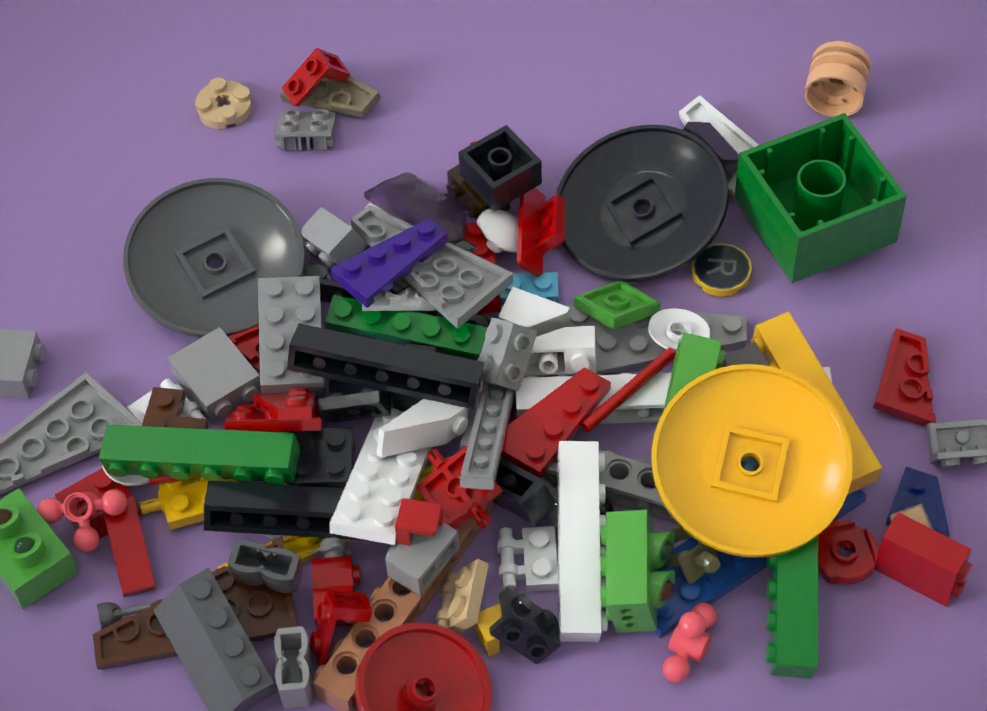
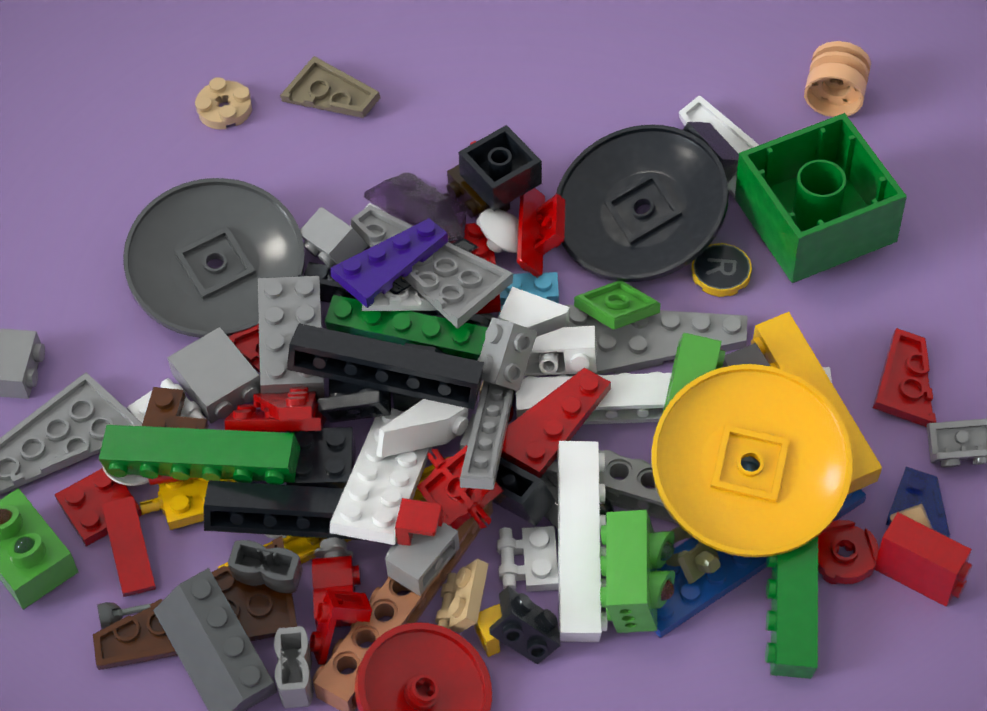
coral piece [37,489,127,552] -> none
light grey hinge [274,109,336,151] -> none
red bracket [282,48,351,107] -> none
red bar [581,348,676,433] -> none
white dish [648,308,710,352] -> none
coral piece [662,603,717,683] -> none

